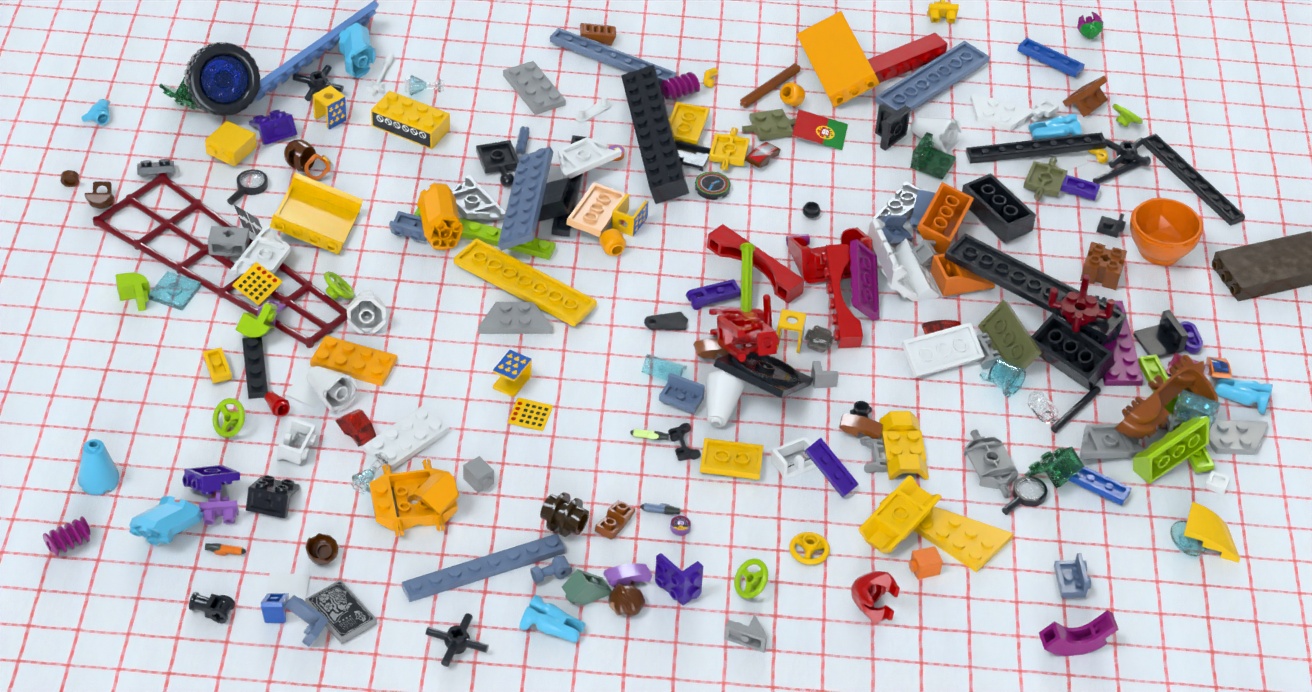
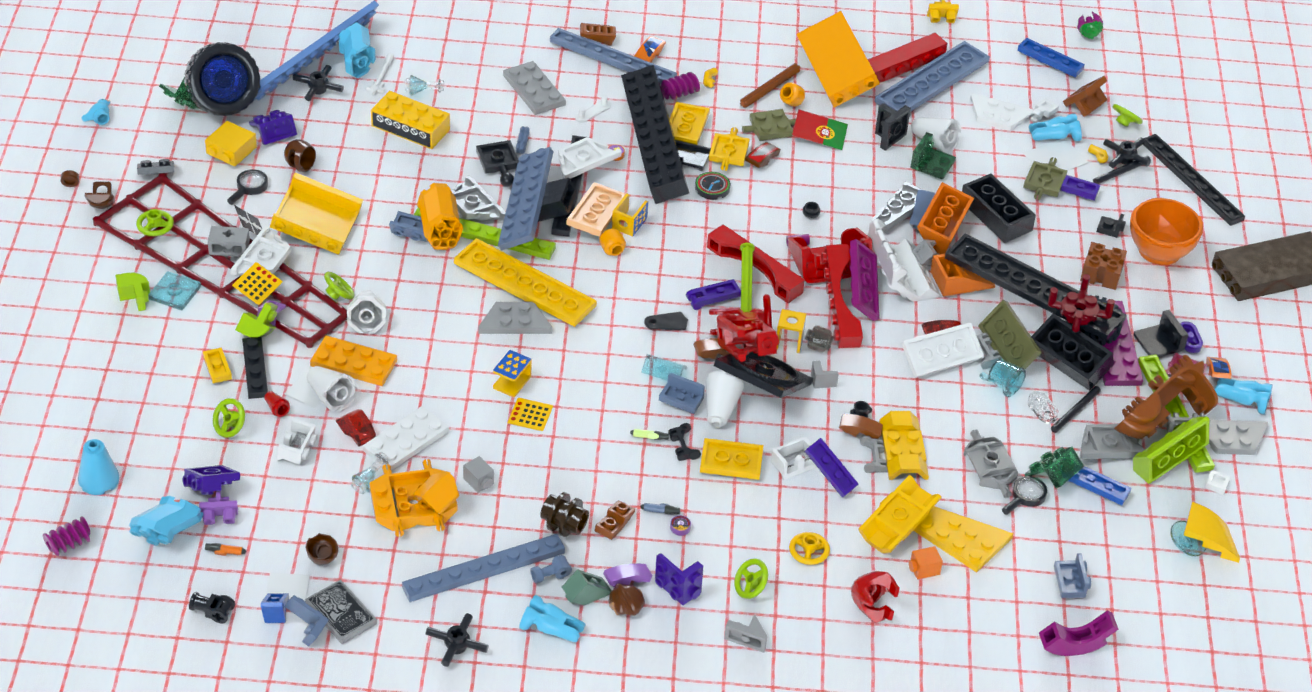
black bracket [246,475,300,519] -> none
orange piece [304,154,332,180] -> none
piece [313,85,346,129] -> none
sand blue bracket [881,215,914,244] -> none
black tile [966,132,1107,164] -> none
clear light blue brick [1172,389,1220,431] -> none
none -> lime piece [136,209,174,236]
none -> slope [634,36,666,63]

